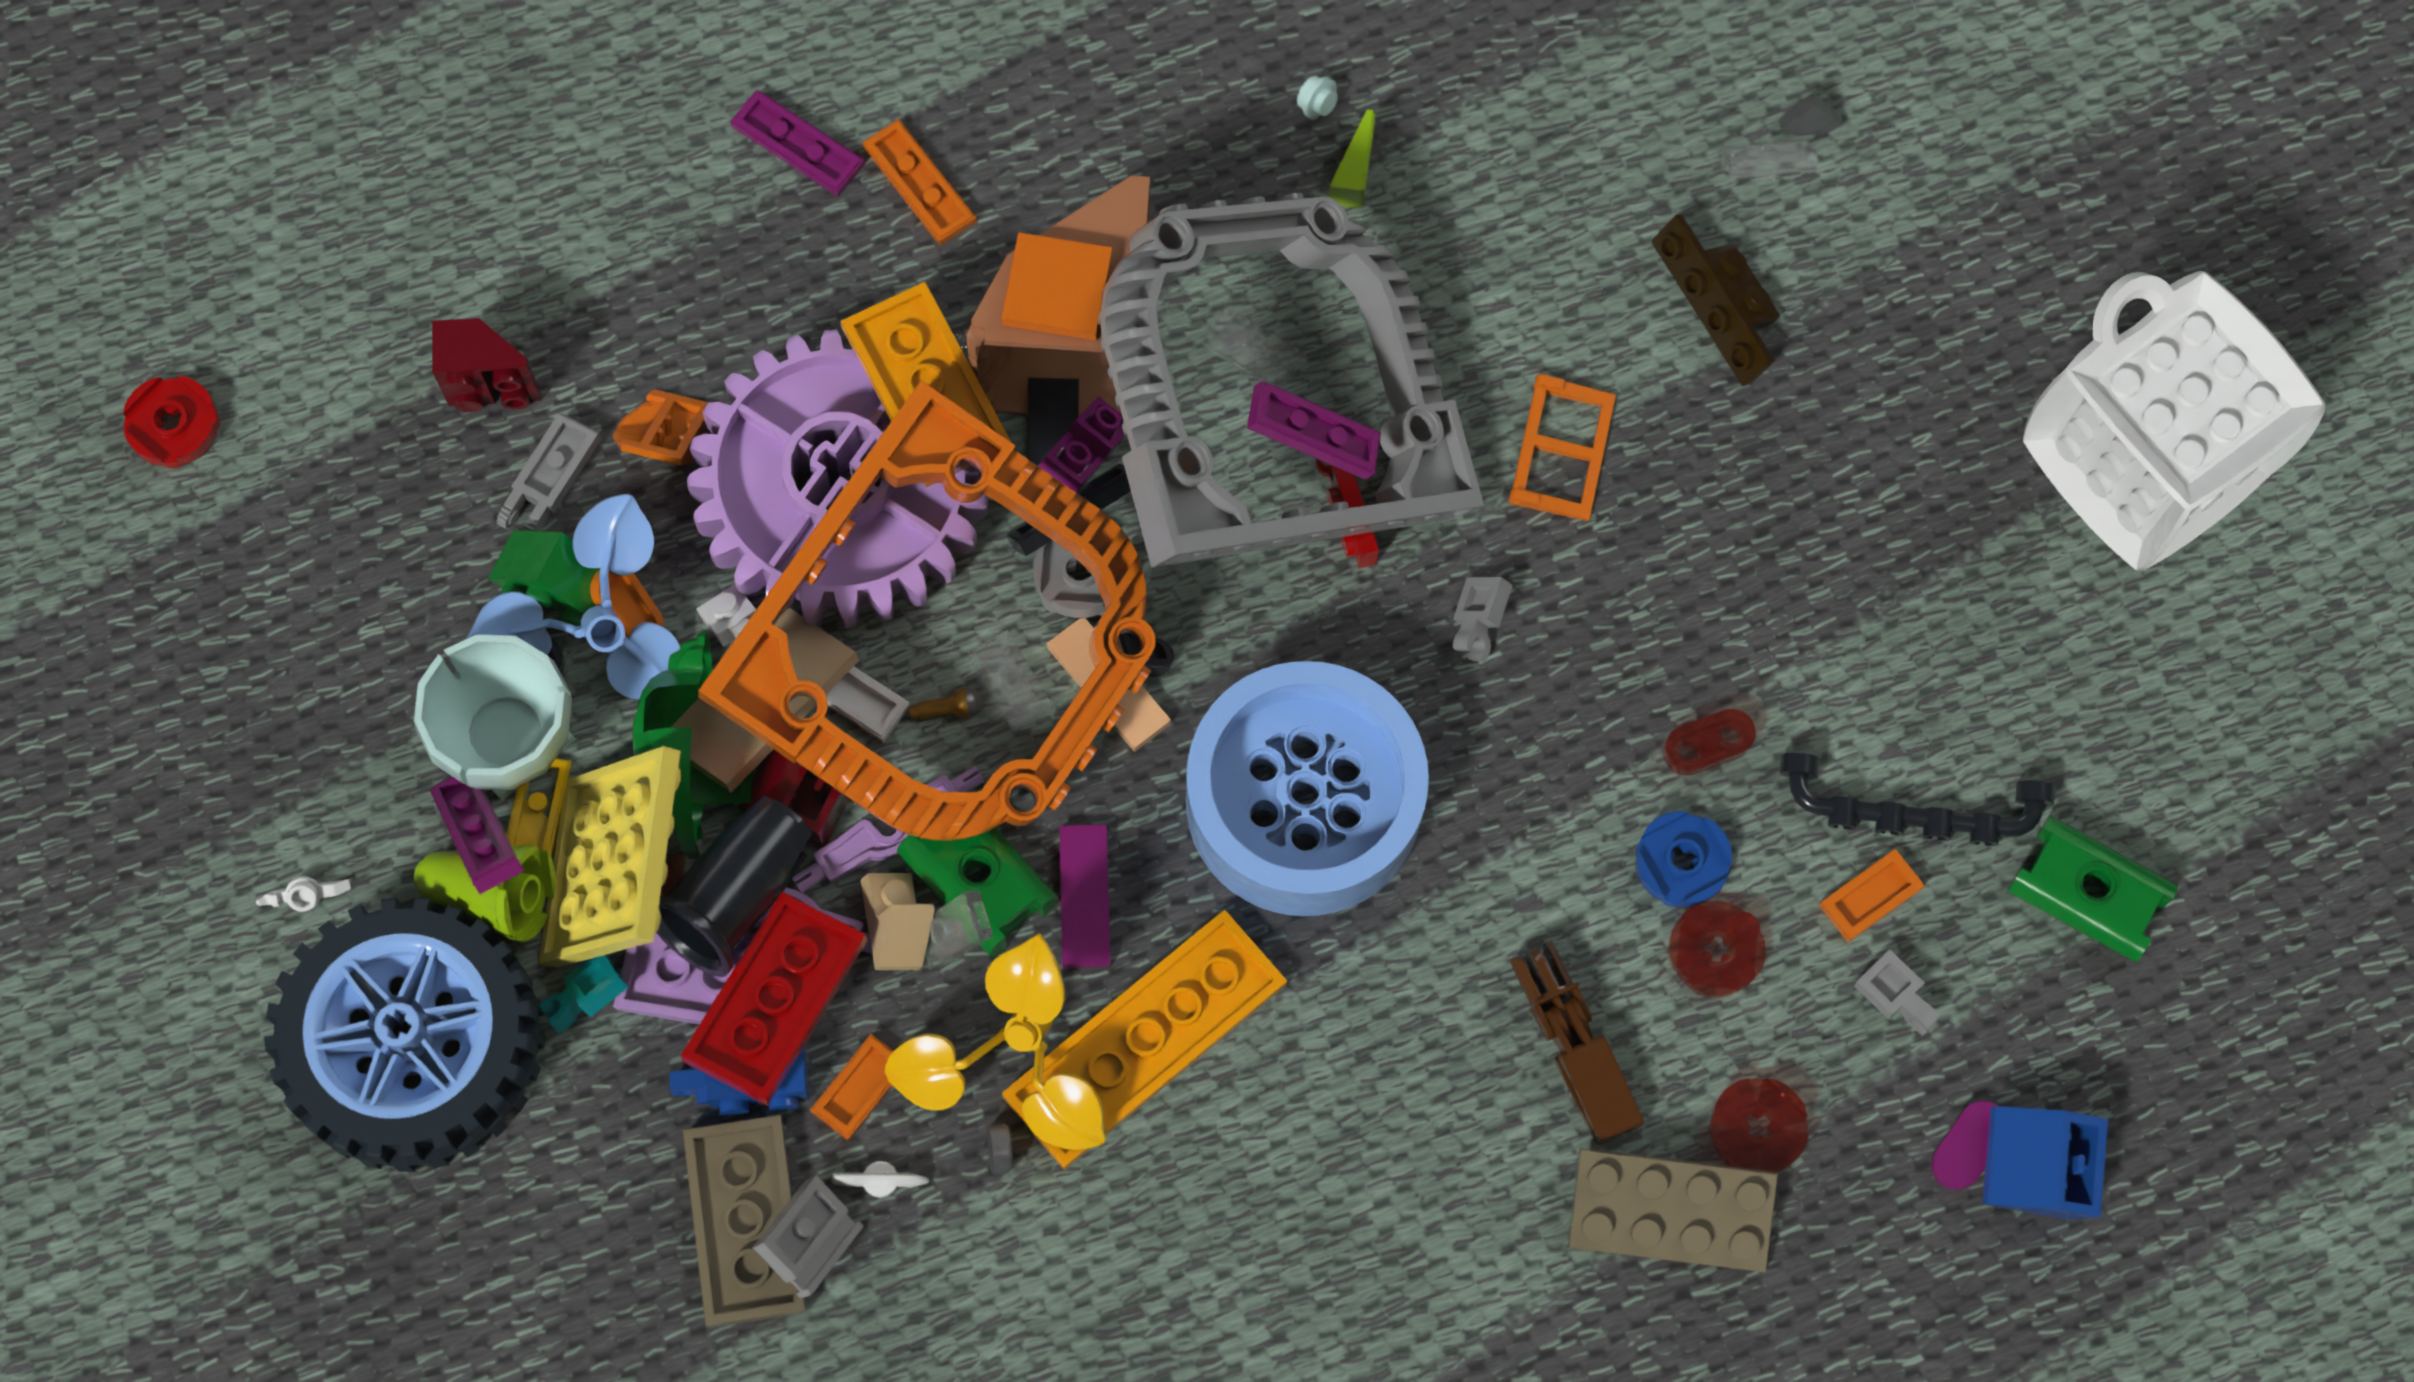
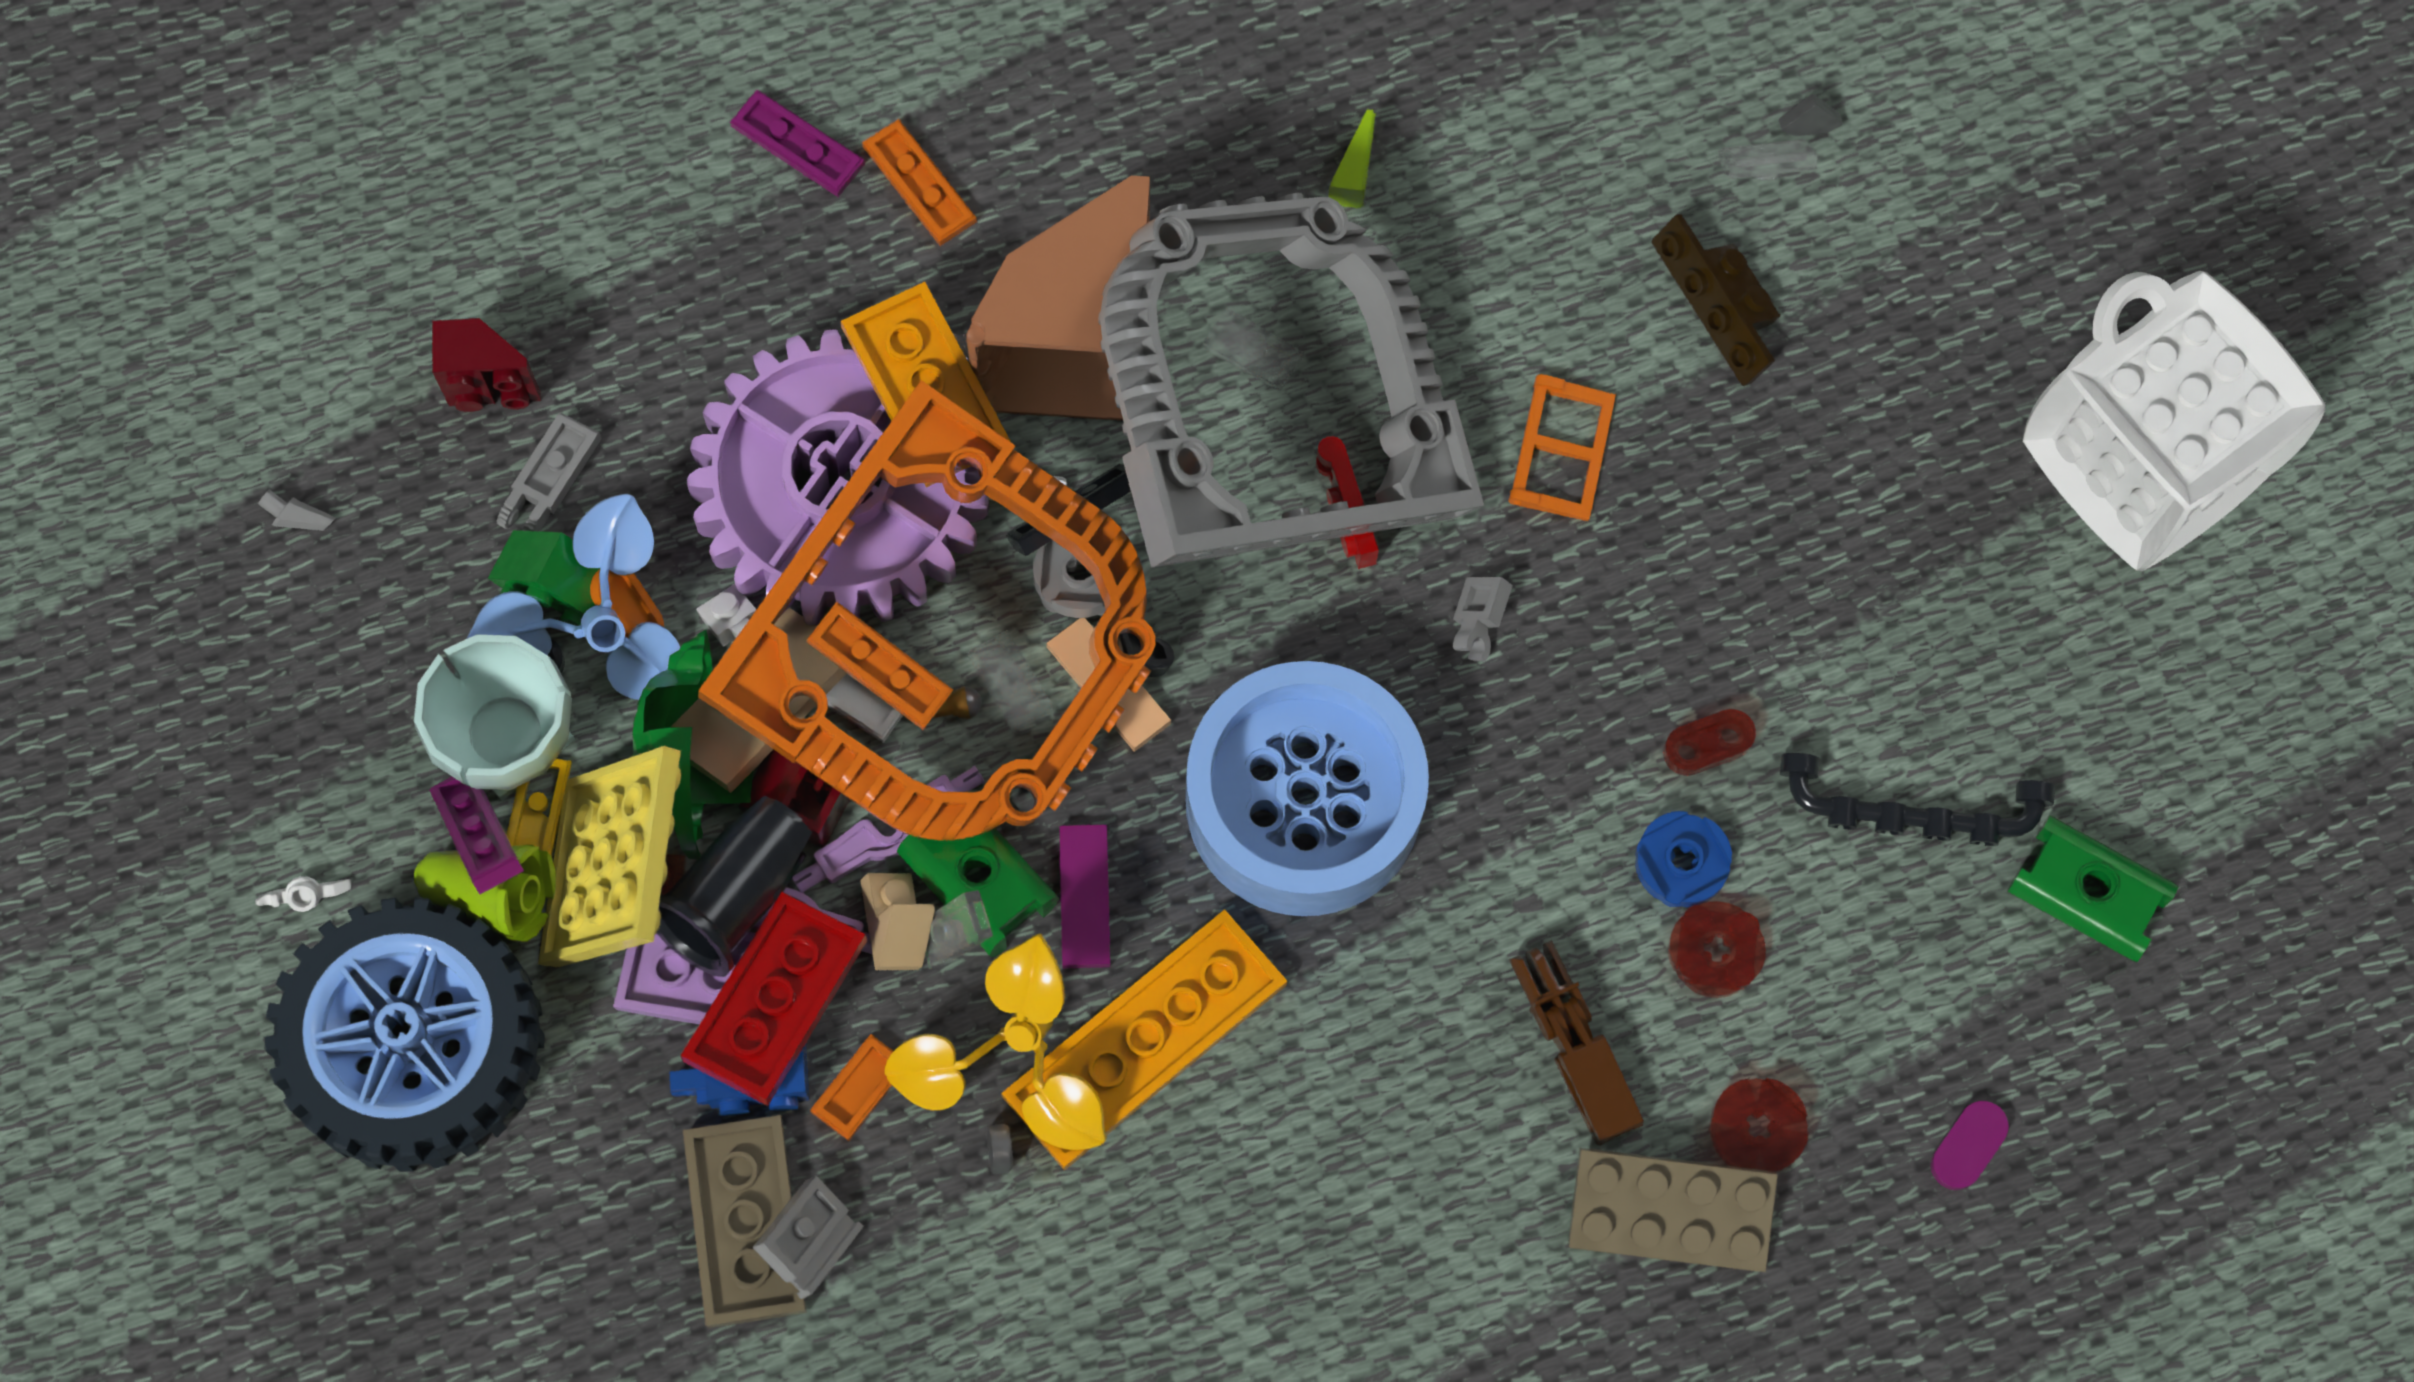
red plate [123,376,220,469] -> none
teal plate [539,954,629,1034] -> none
orange slope [613,389,709,466] -> none
white piece [832,1161,929,1198] -> none
orange tile [1001,232,1113,341] -> none
black sticker [1027,378,1079,465] -> none
magenta slope [1039,396,1125,493] -> none
magenta tile [1247,381,1381,479] -> none
light aqua plate [1297,76,1338,120] -> none
orange tile [1819,849,1925,943] -> none
light grey plate [1854,949,1940,1036] -> none
blue slope [1982,1106,2108,1220] -> none
none -> light grey bar [257,489,336,531]
none -> orange tile [807,602,953,730]

